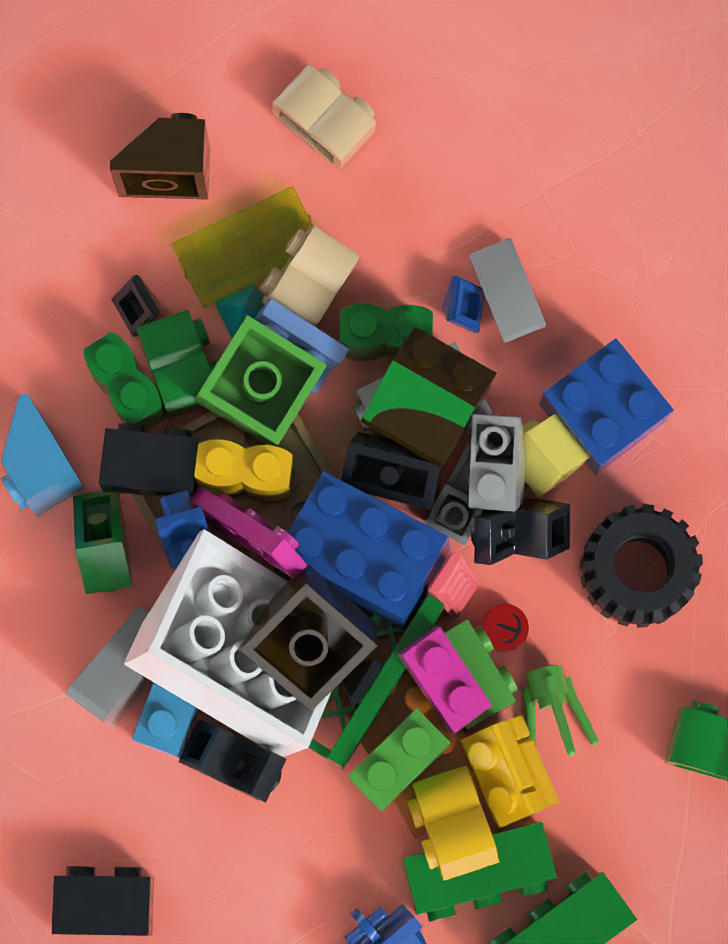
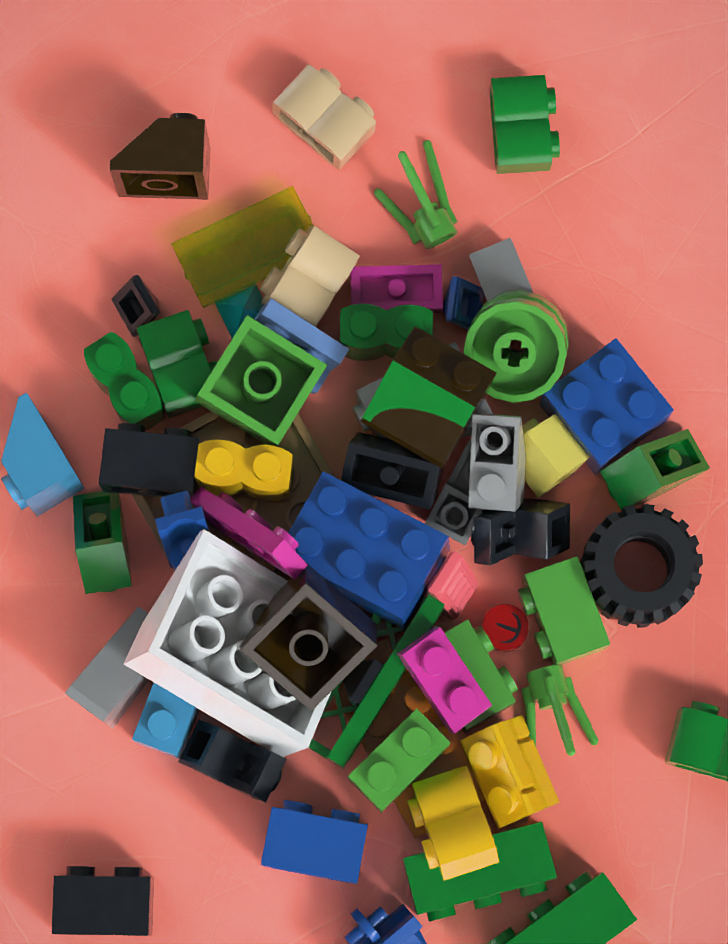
none -> blue brick [261,800,368,884]
none -> dark pink plate [351,264,443,313]
none -> bright green plant [374,140,458,249]
none -> bright green wheel [463,290,569,403]
none -> green brick [489,75,560,174]
none -> bright green brick [517,556,610,665]
none -> green slope [600,429,710,510]

